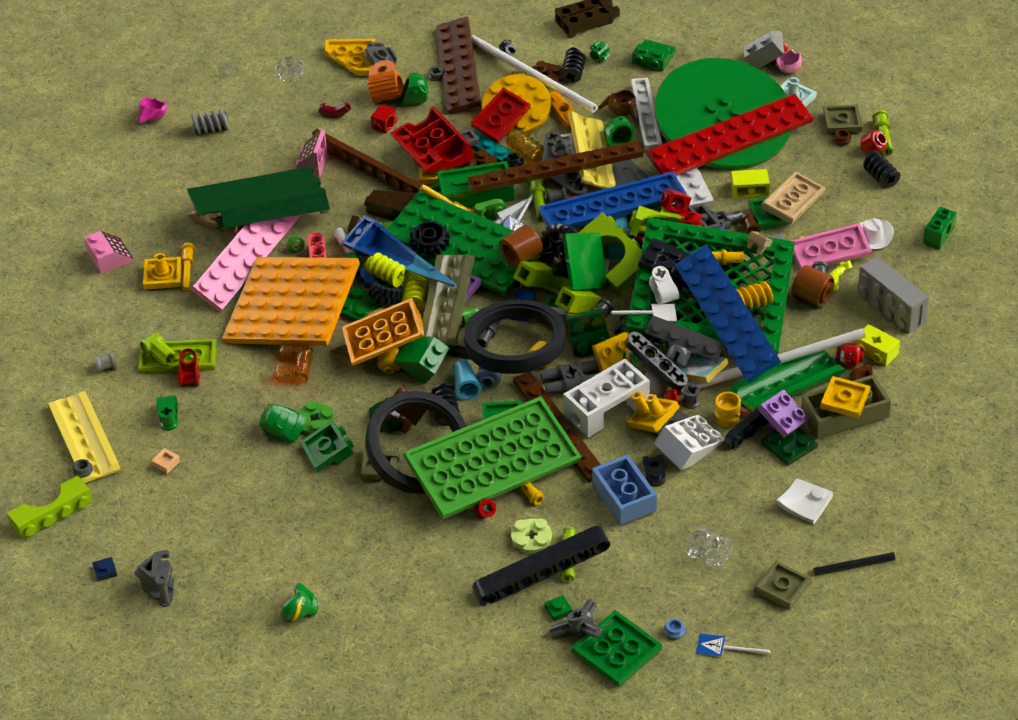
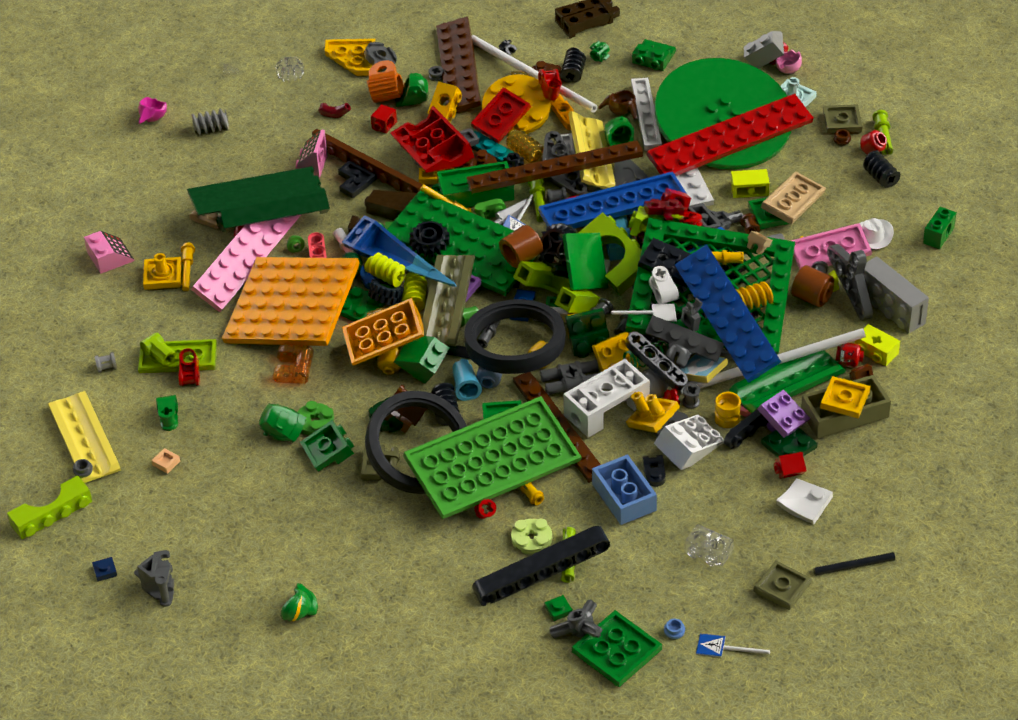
none -> black plate [338,161,377,198]
none -> yellow brick [427,82,462,123]
none -> red piece [538,69,562,101]
none -> dark red plate [644,199,684,220]
none -> dark grey plate [681,298,702,332]
none -> red brick [774,452,807,479]
none -> dark grey beam [827,244,873,320]

